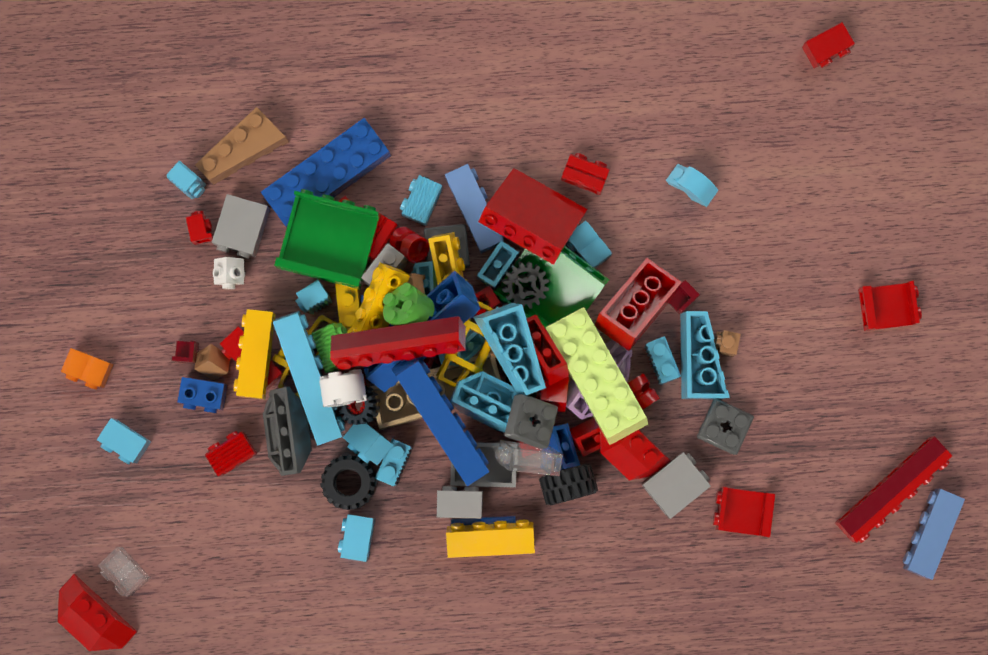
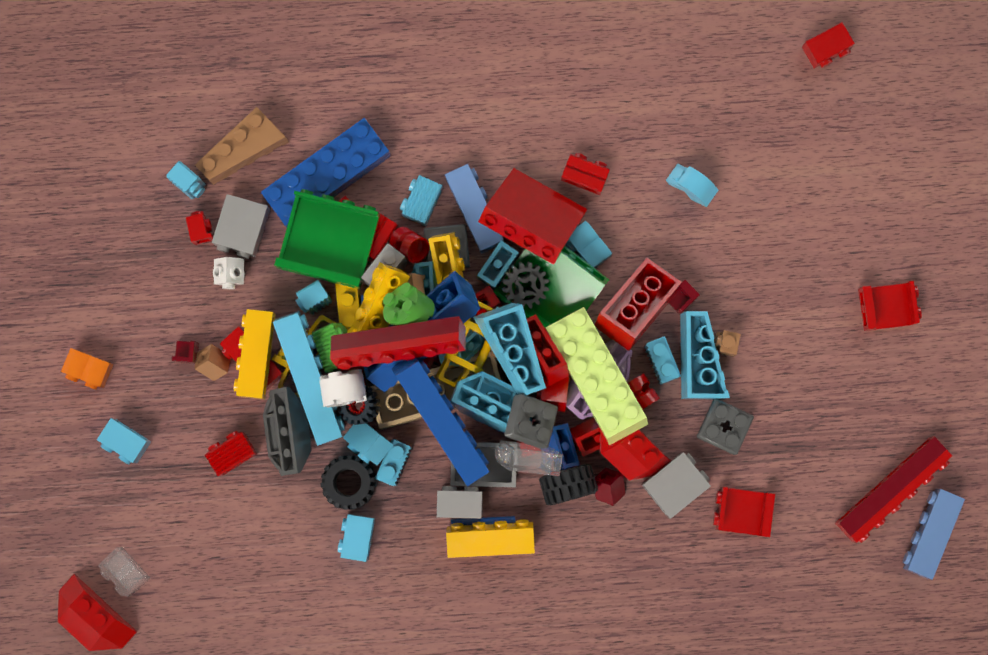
blue brick [177,377,228,413] -> none
none -> dark red panel [595,467,626,506]

